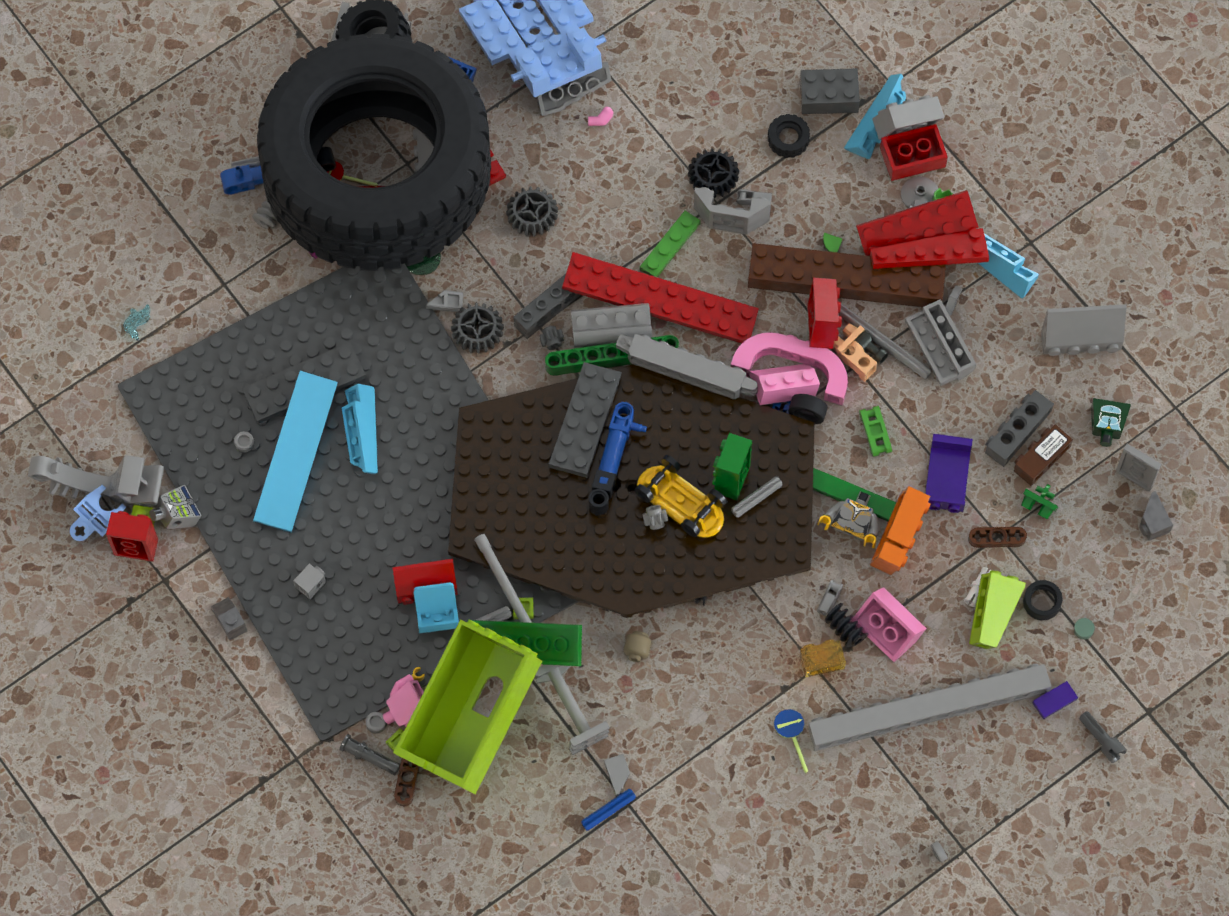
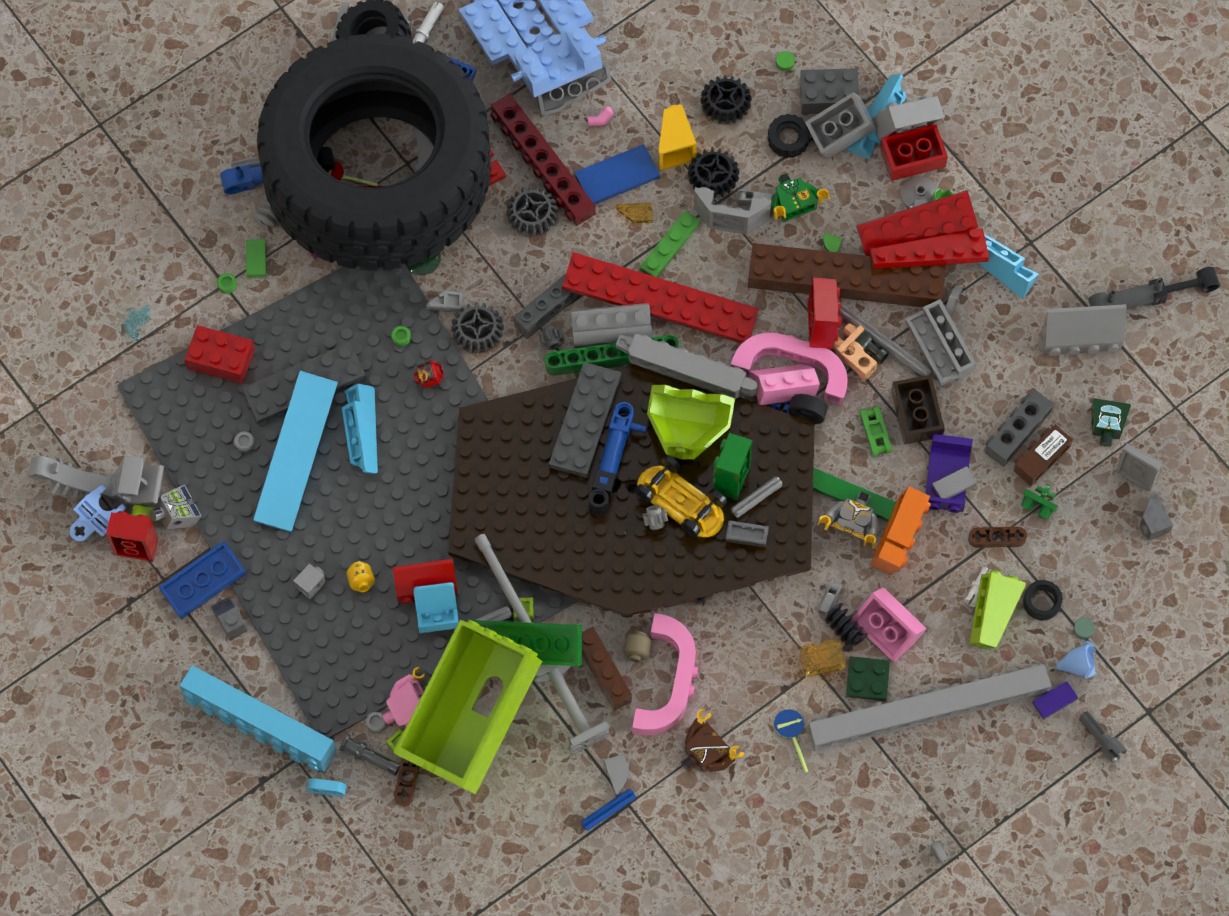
none -> blue tile [159,541,247,620]
none -> medium azure brick [179,665,337,773]
none -> red brick [184,325,255,384]
none -> bright green tile [217,273,237,294]
none -> bright green tile [246,239,266,278]
none -> medium azure beam [306,778,347,797]
none -> yellow head [346,561,375,592]
none -> bright green tile [391,326,411,346]
none -> white pin [412,2,444,43]
none -> head [414,360,444,389]
none -> dark red brick [490,93,596,226]
none -> blue tile [574,144,660,205]
none -> reddish brown brick [582,627,632,711]
none -> clear yellow tile [616,203,653,224]
none -> bright pink arch [632,613,698,736]
none -> lime panel [647,385,735,459]
none -> yellow slope [658,104,696,171]
none -> reddish brown torso [681,708,744,772]
none -> black gear [700,75,752,125]
none -> flat silver plate [726,521,769,548]
none -> green torso [771,174,830,222]
none -> bright green tile [776,51,795,71]
none -> light grey brick [805,92,877,158]
none -> dark green plate [846,656,890,701]
none -> dark brown brick [891,375,945,444]
none -> light grey tile [932,466,977,499]
none -> light blue hat [1056,641,1096,679]
none -> piece [1088,266,1220,309]

